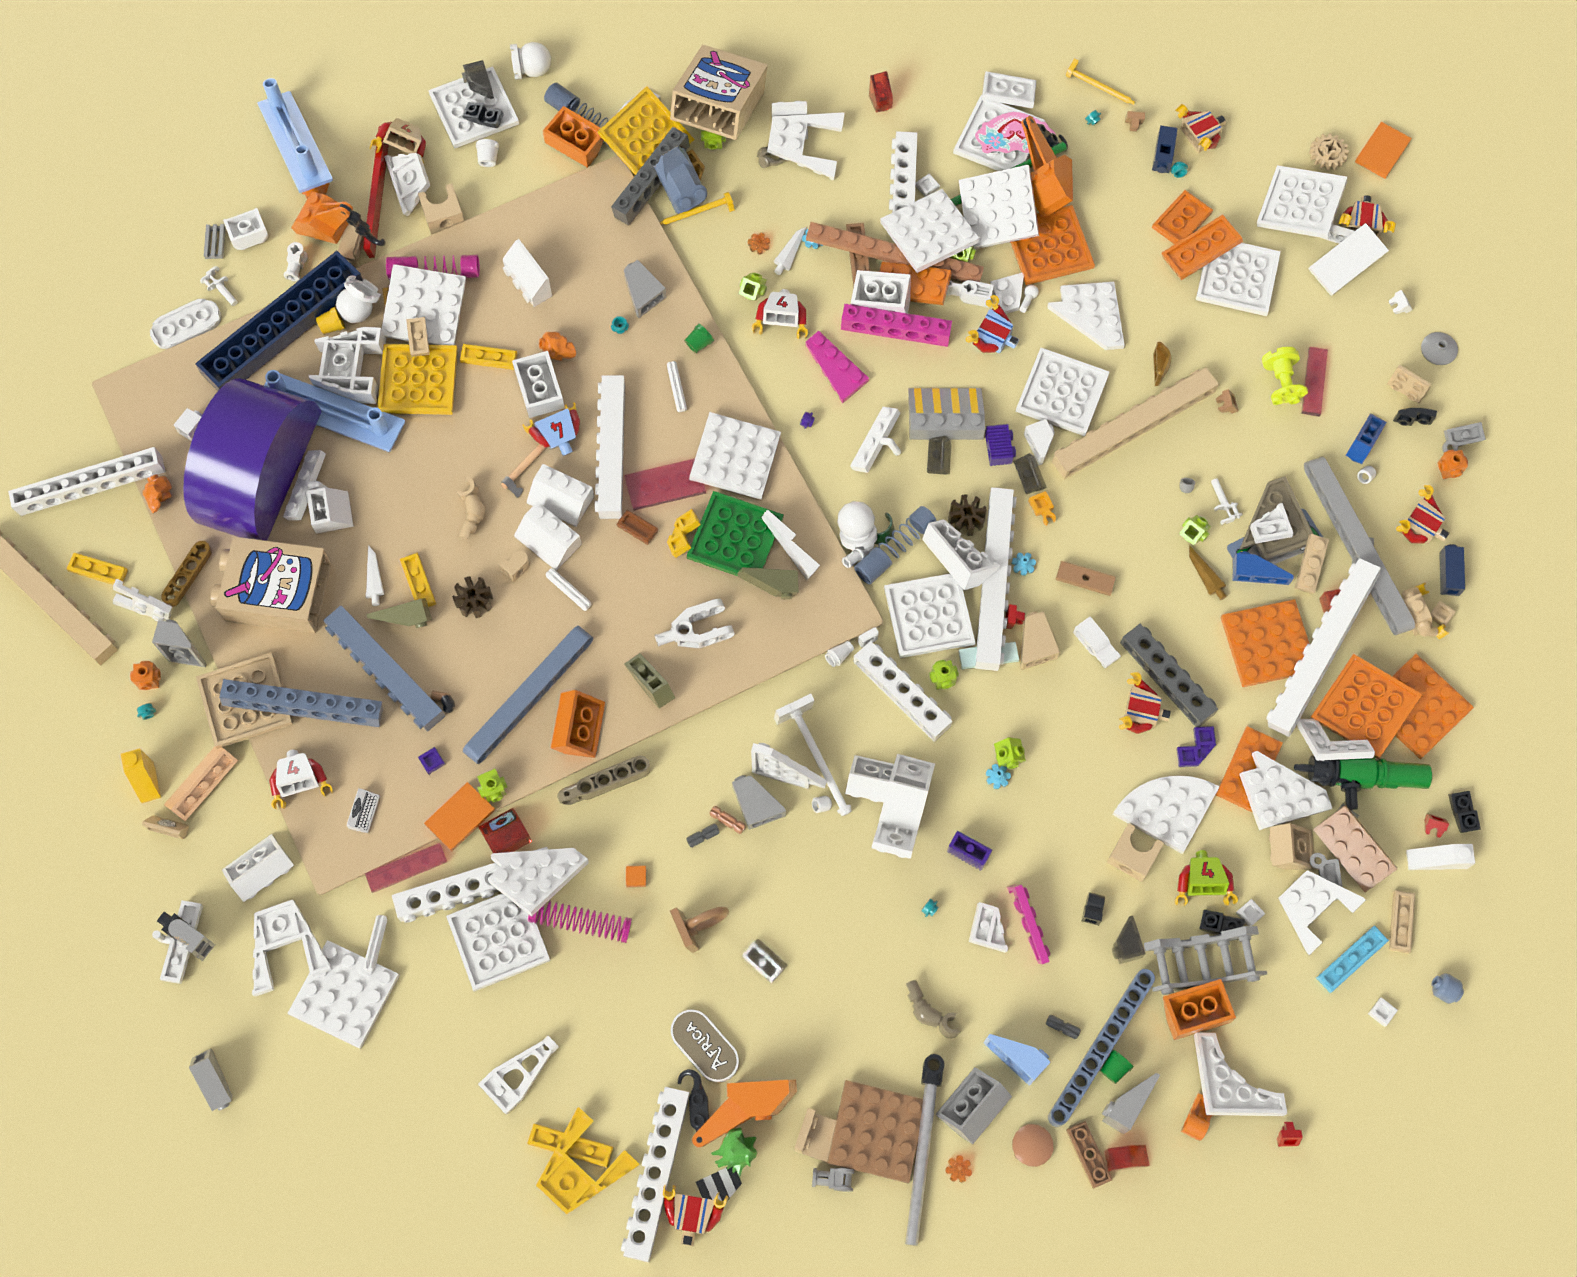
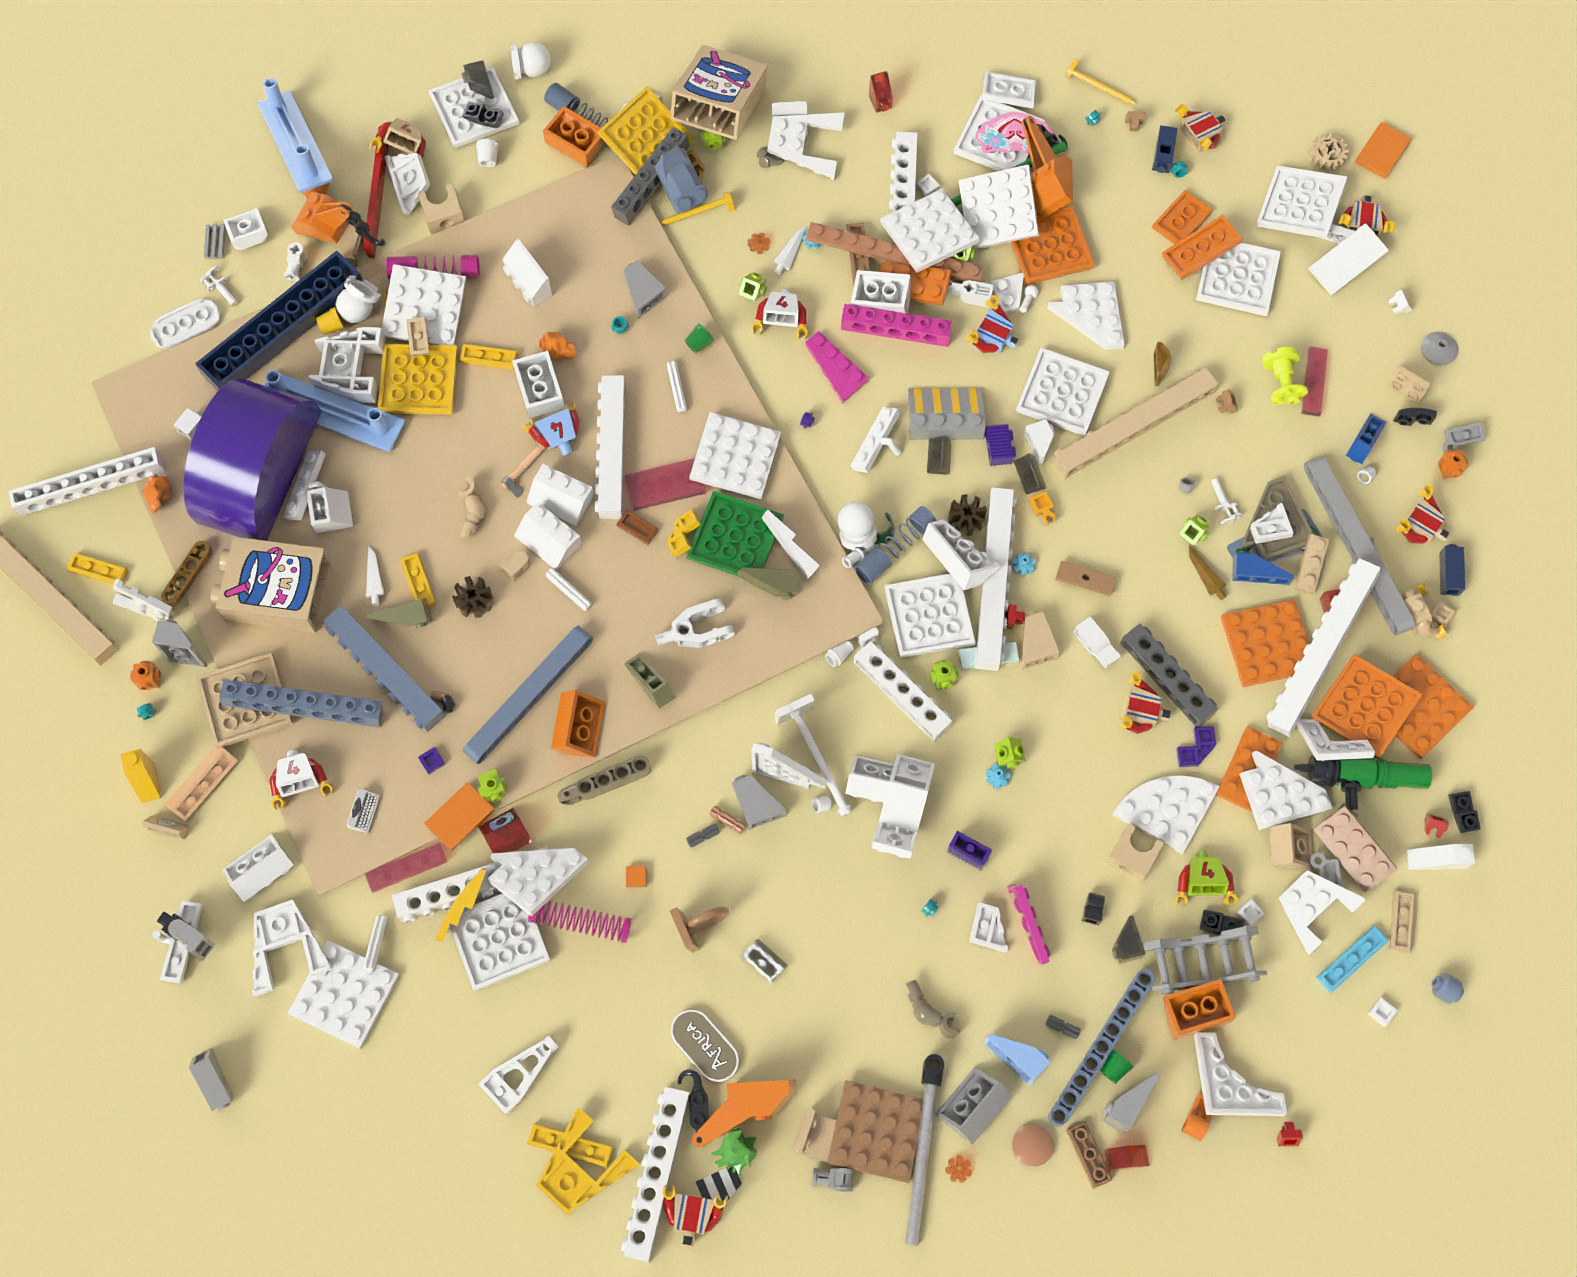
none -> yellow slope [435,868,486,943]

